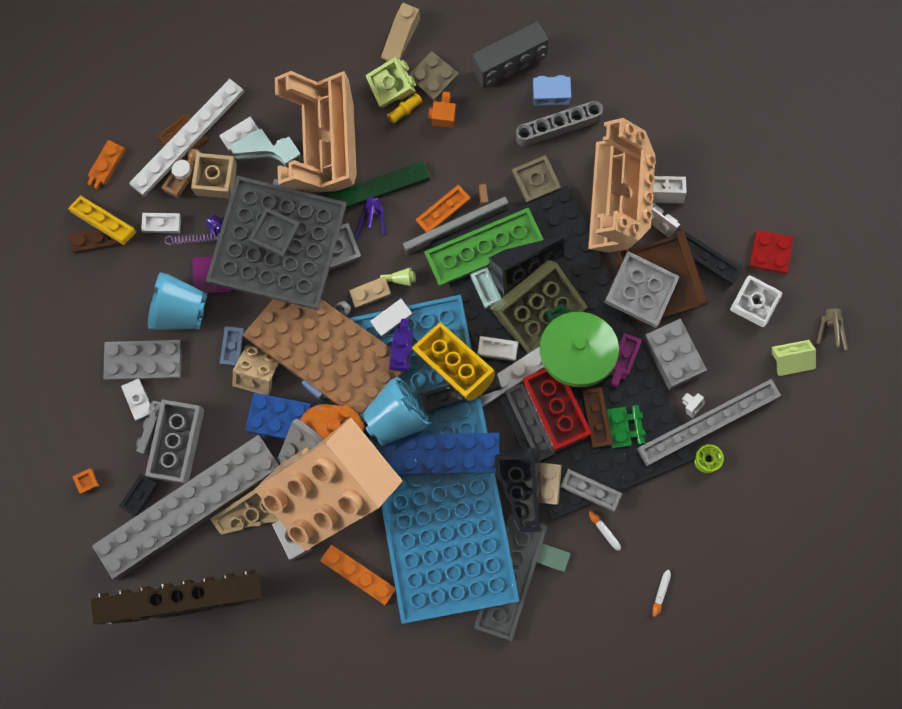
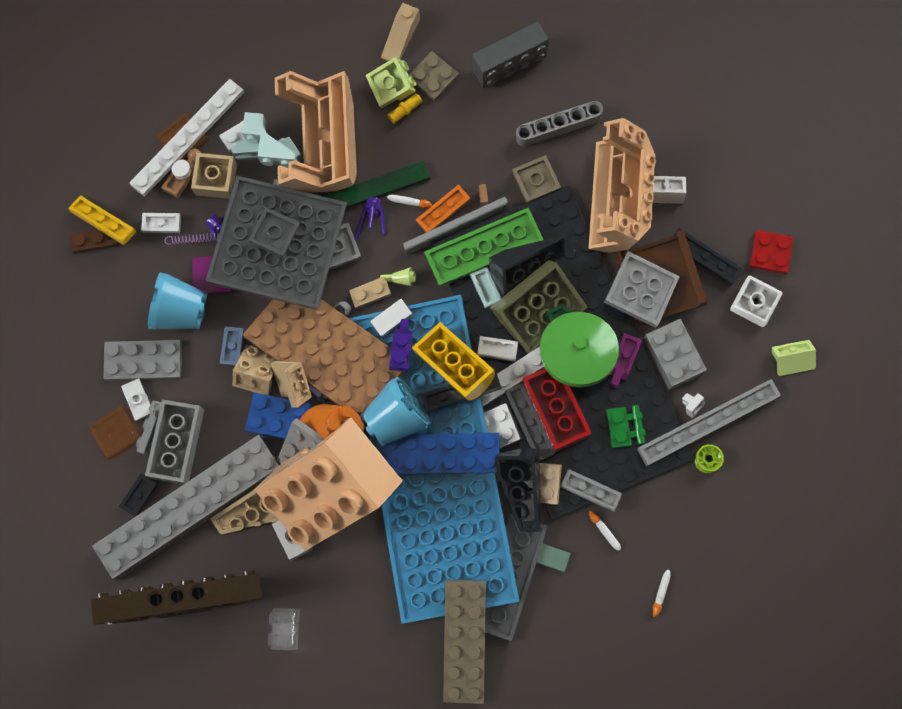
orange plate [72,468,99,495] -> none
orange hinge [87,140,126,190] -> none
orange plate [320,545,396,606] -> none
orange brick [428,92,456,128] -> none
light blue brick [533,75,571,106] -> none
reddish brown plate [582,387,612,449] -> none
white hinge [651,203,680,237] -> none
dark tan plant [816,309,848,351] -> none
none -> clear orange tile [88,406,140,460]
none -> light aqua arch [242,112,298,168]
none -> clear slope [268,608,300,650]
none -> tan bracket [271,361,312,408]
none -> white piece [387,195,432,208]
none -> dark tan plate [443,580,486,704]
none -> white plate [484,403,522,449]

